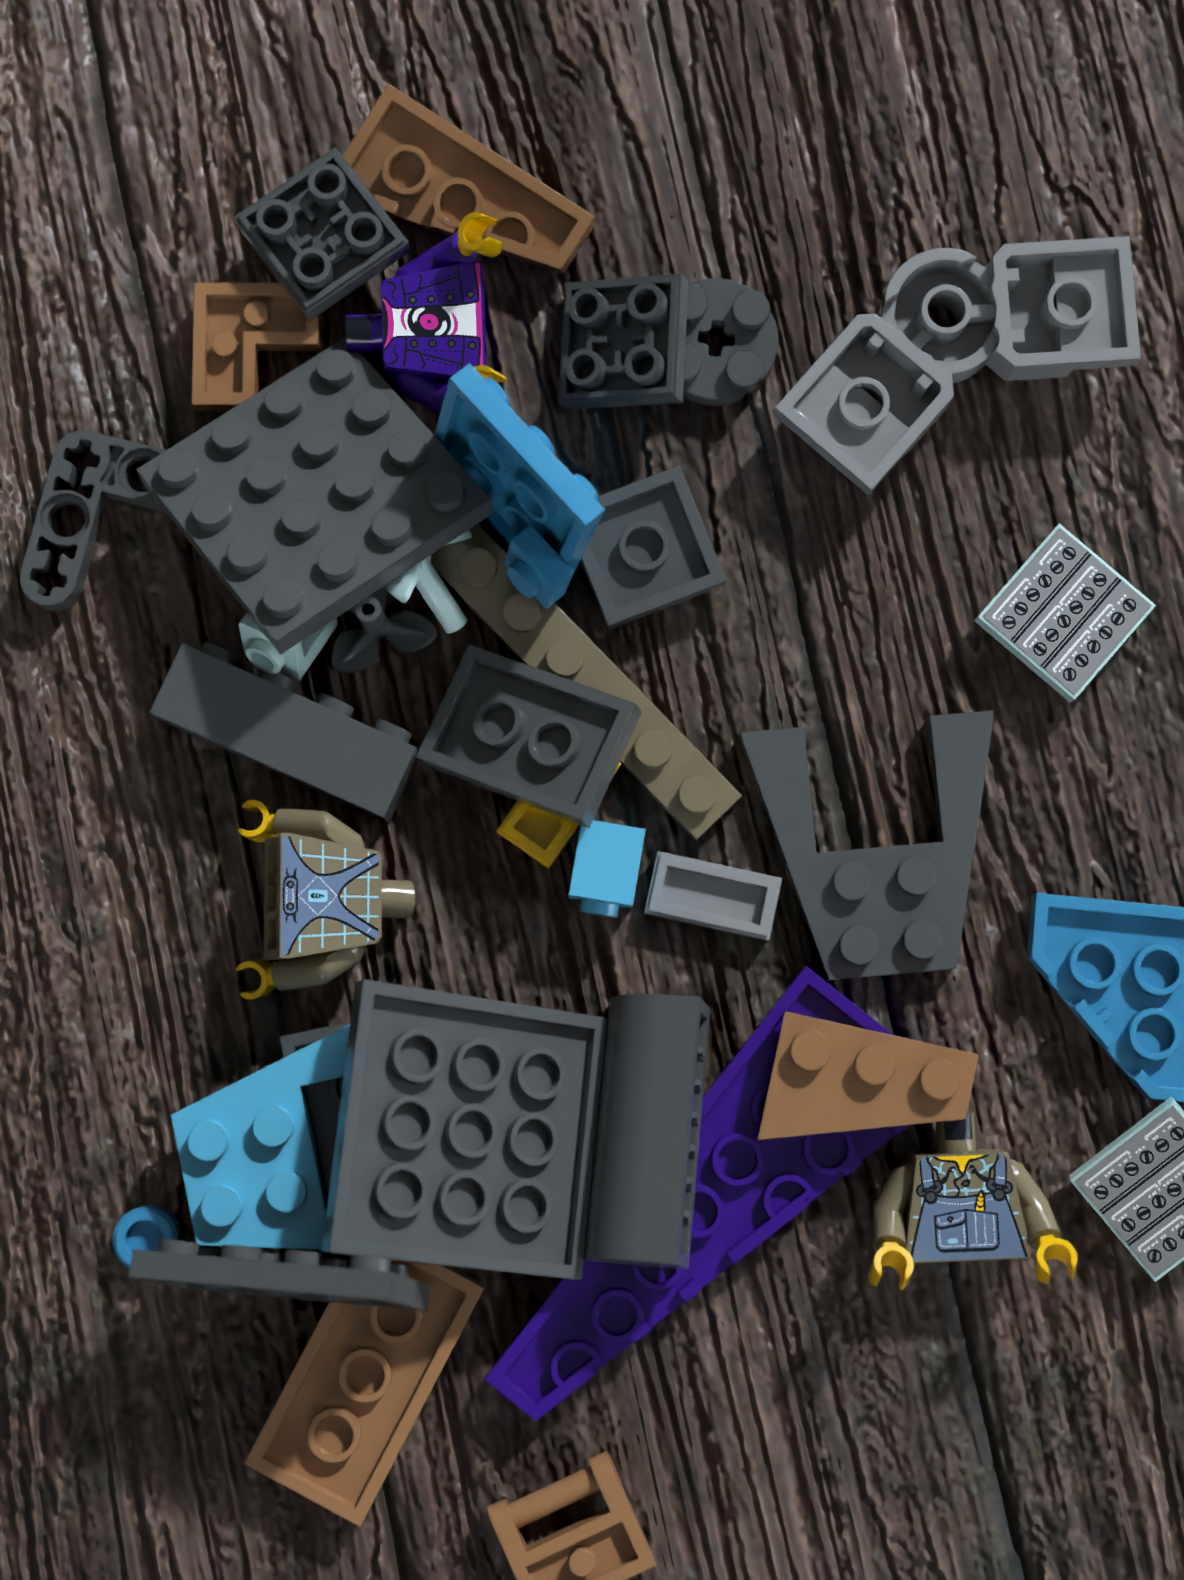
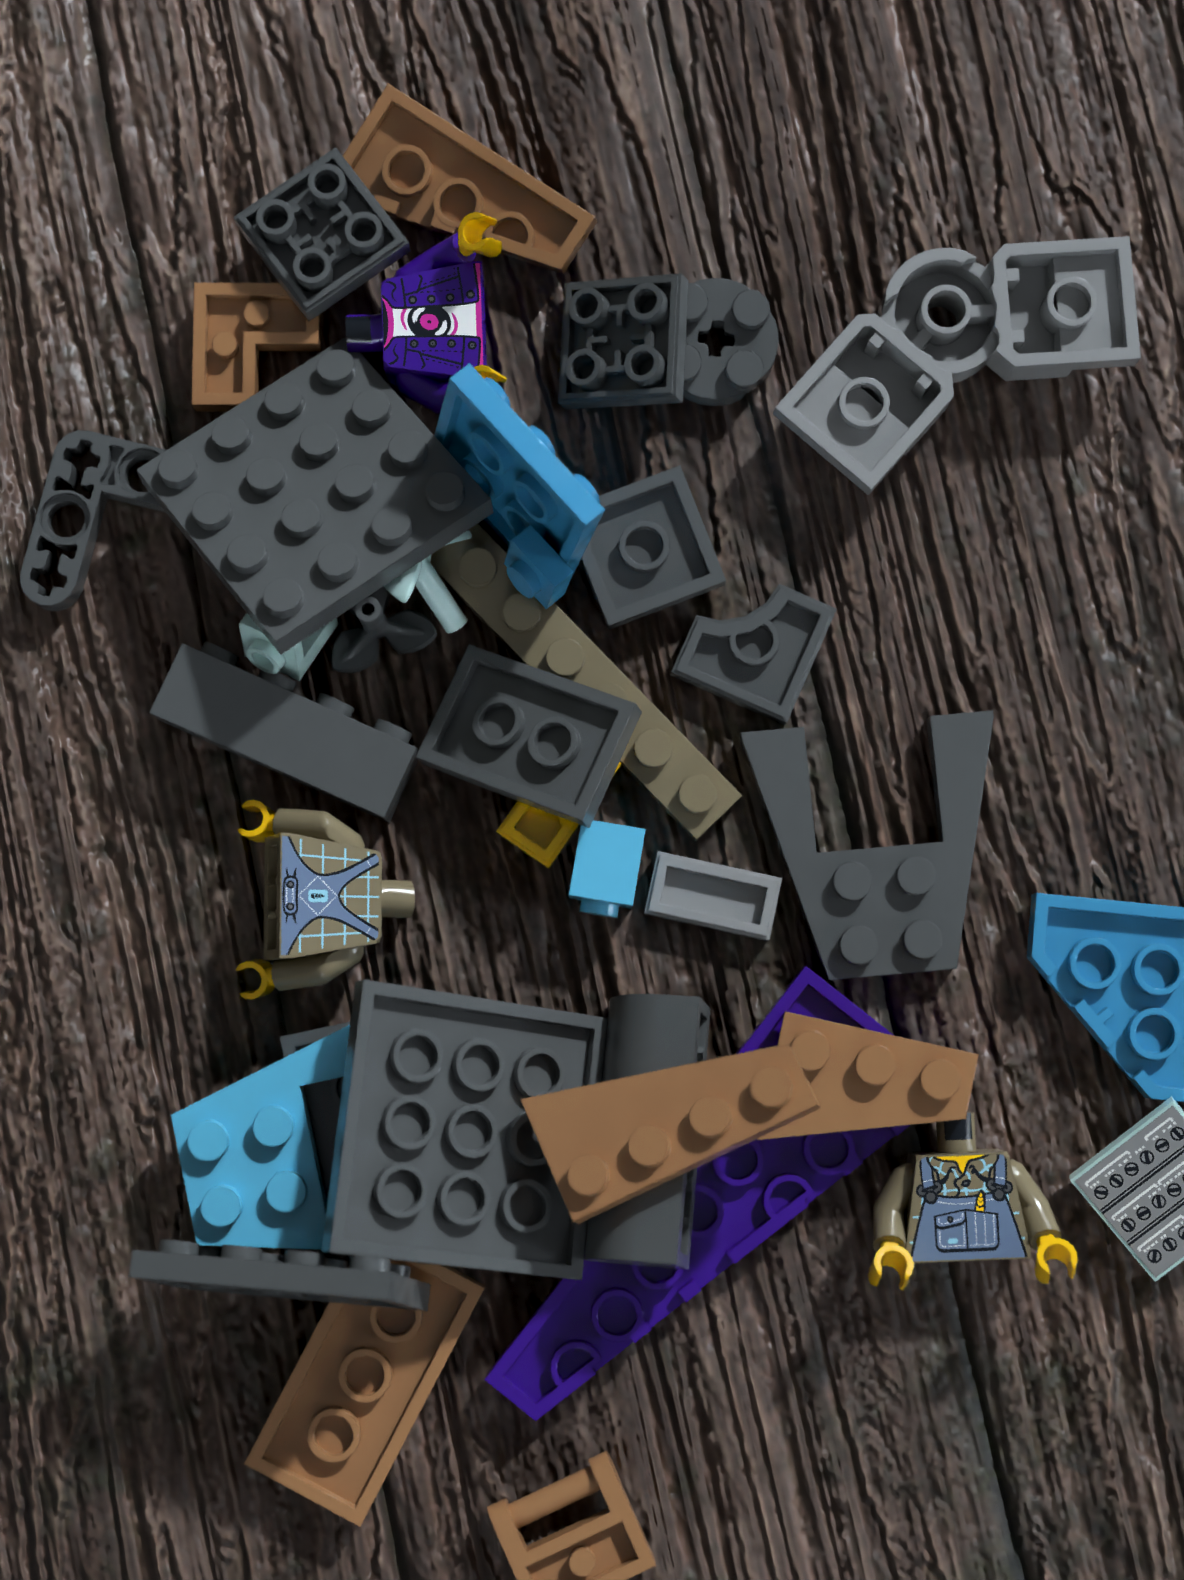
dark azure tile [113,1205,182,1269] -> none
light grey tile [974,523,1156,702] -> none
none -> medium nougat wing [521,1043,821,1224]
none -> dark grey tile [670,584,837,726]

